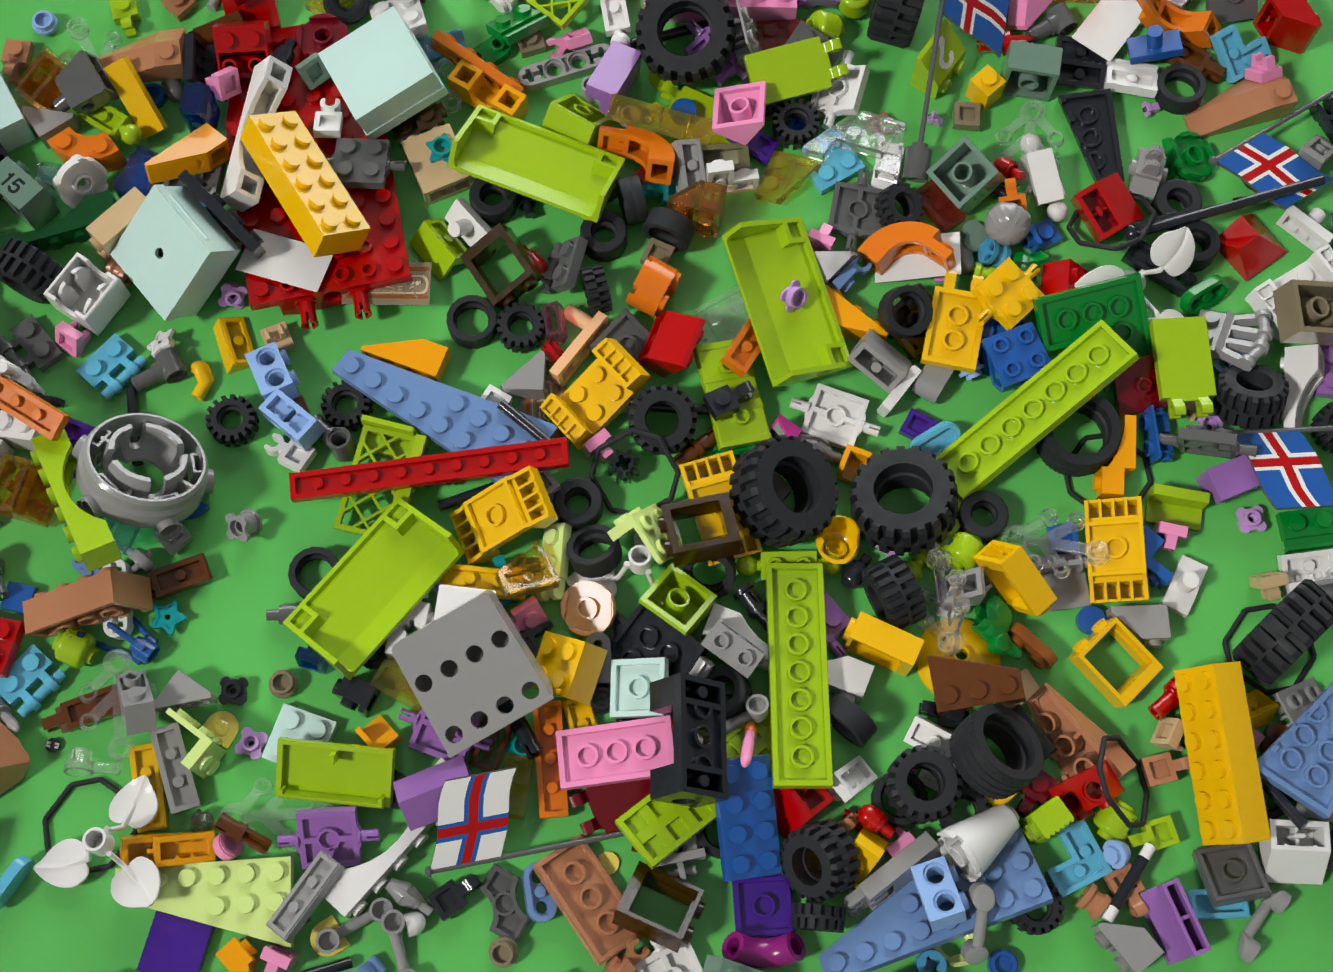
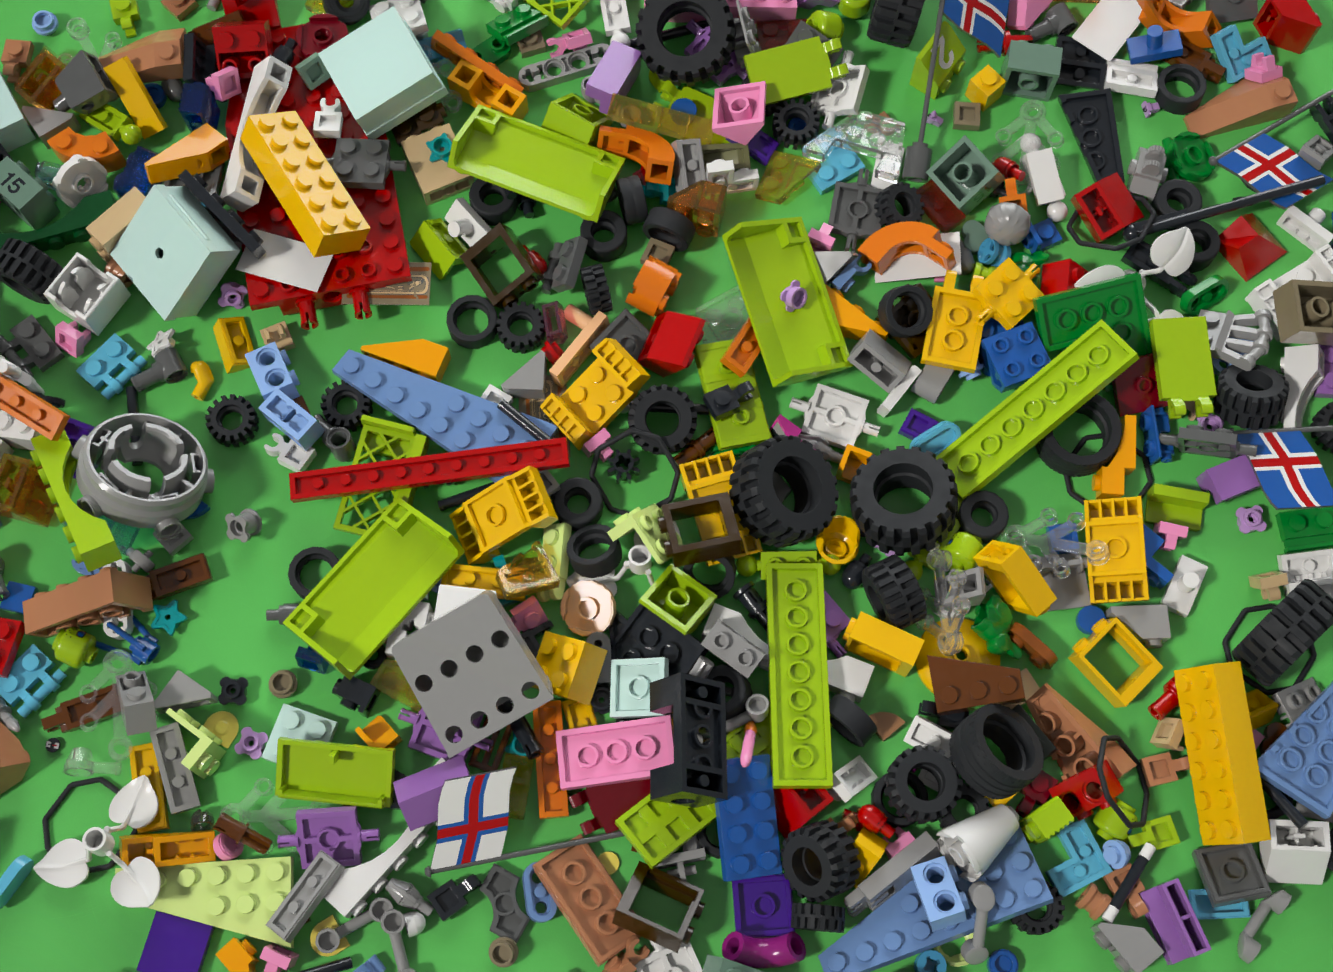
none -> medium nougat tile [869,712,906,742]

